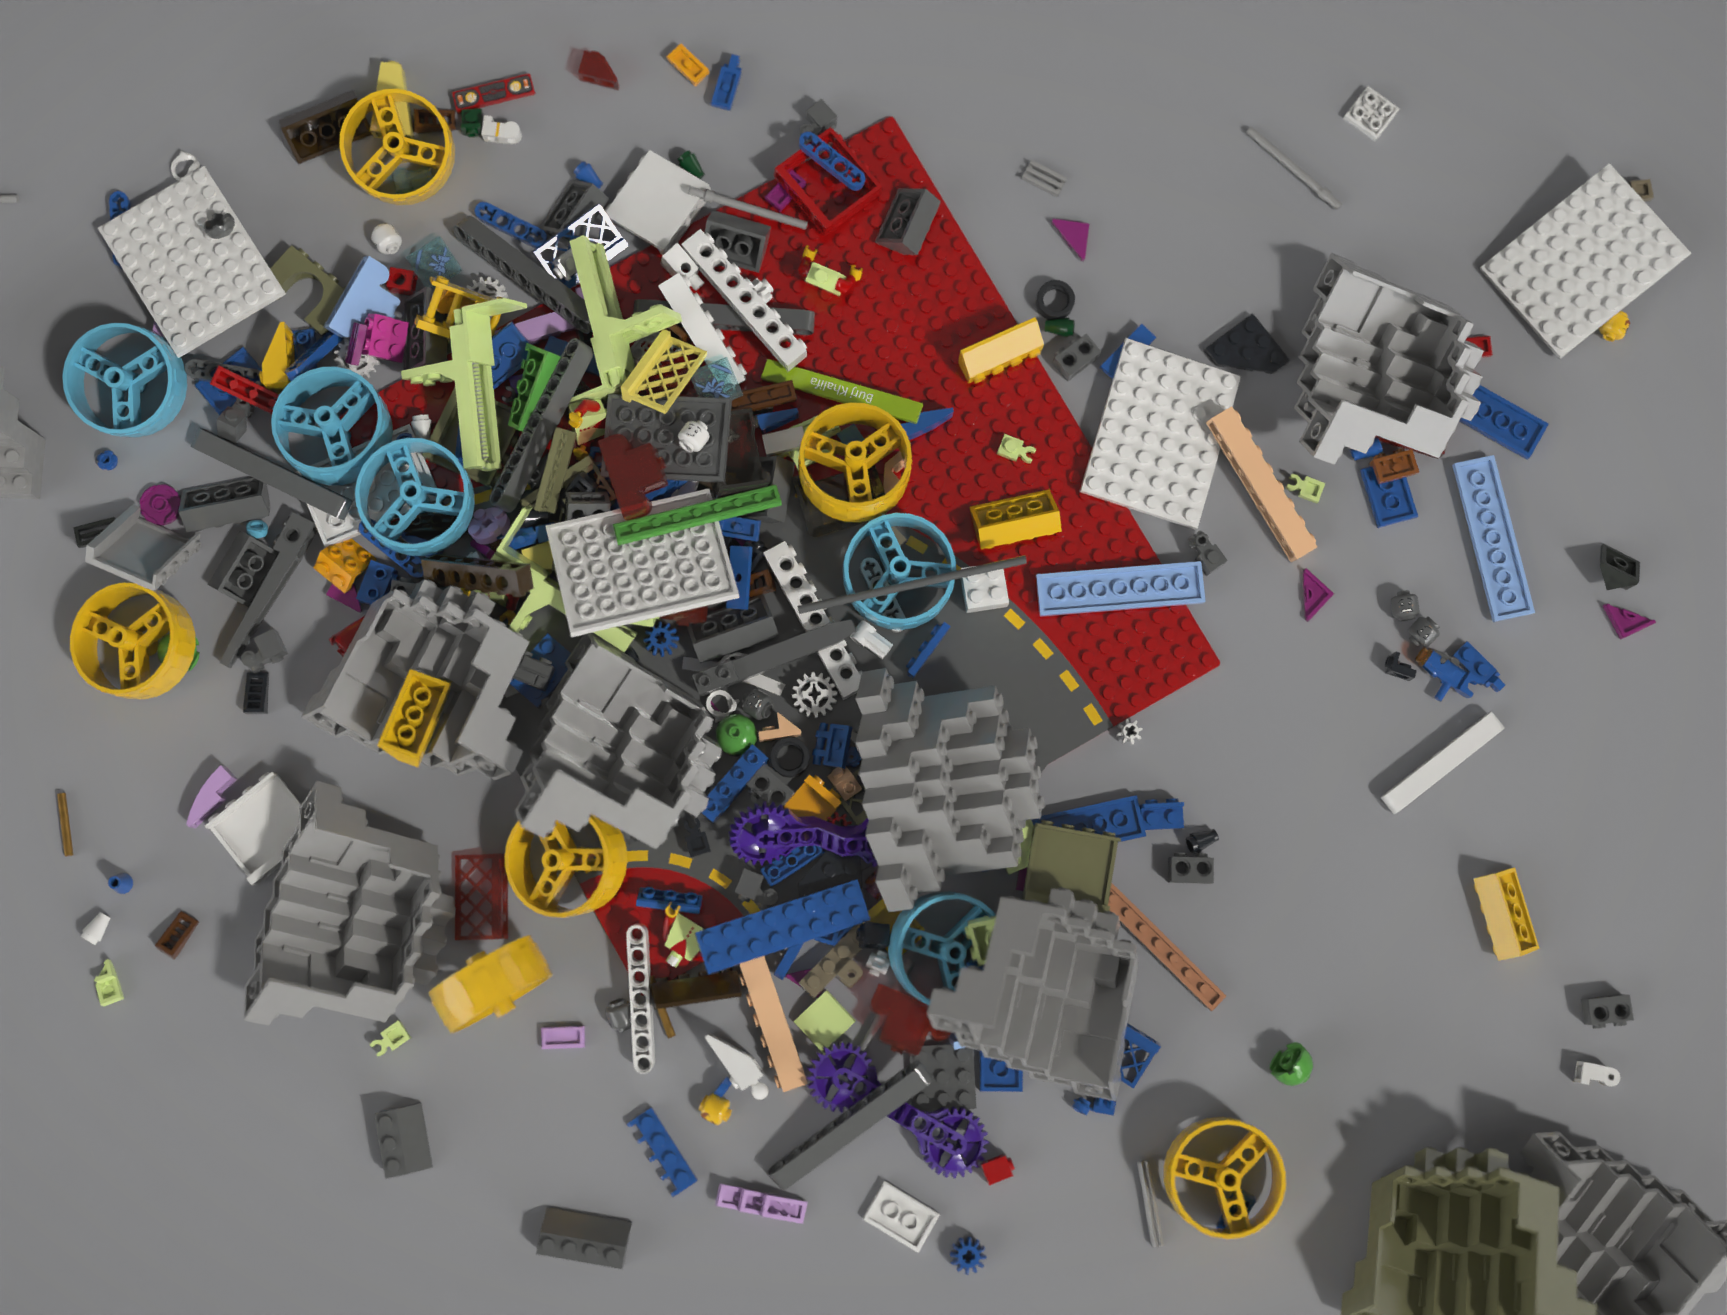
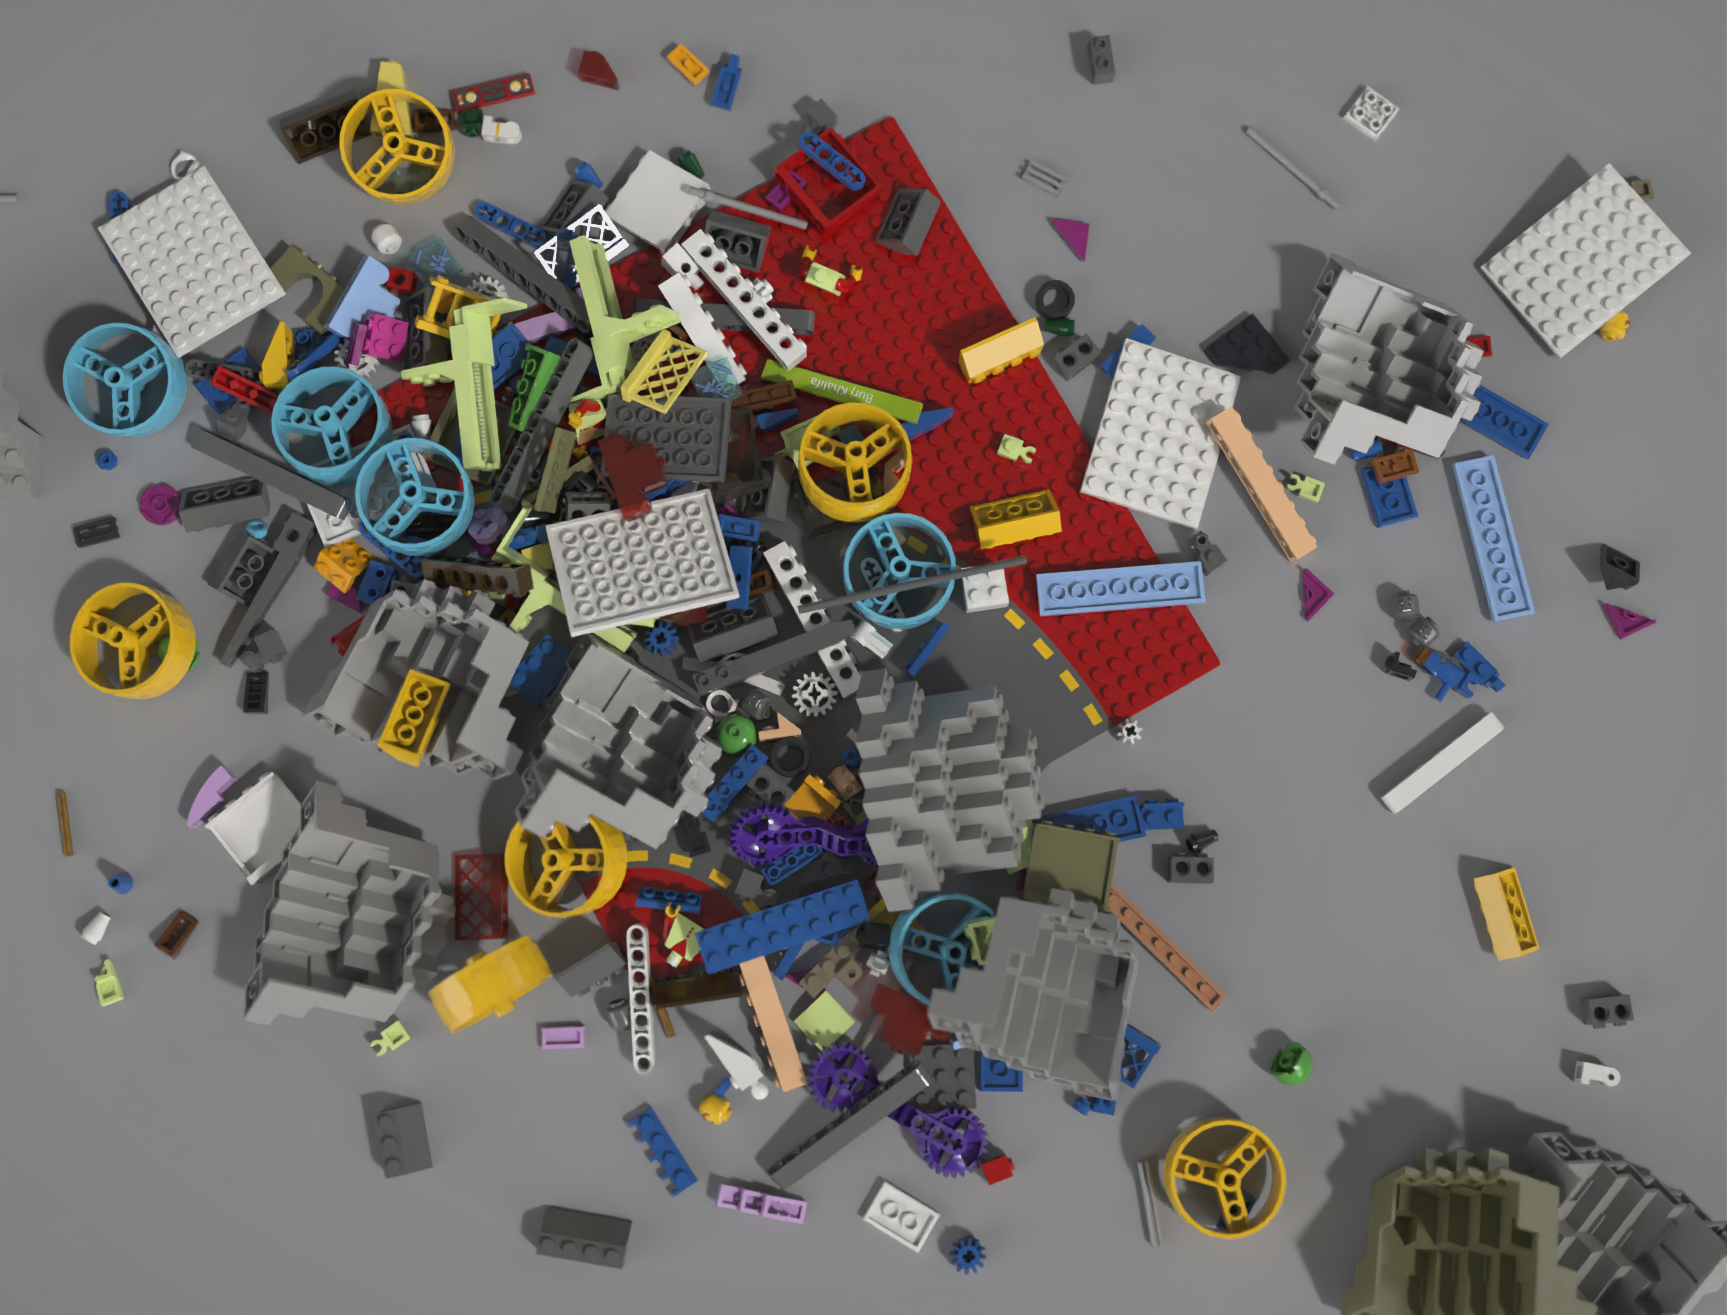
light grey panel [85,504,201,592] -> none
dark grey hair [203,213,235,239] -> none
dark grey brick [512,651,555,692] -> none
white bracket [552,248,577,281] -> none
bright green tile [613,484,782,545] -> none
white head [678,421,710,453] -> none
white tile [762,426,804,456] -> none
blue plate [812,723,853,769] -> none
none -> dark grey slope [553,940,628,997]
none -> dark grey brick [1087,35,1116,85]

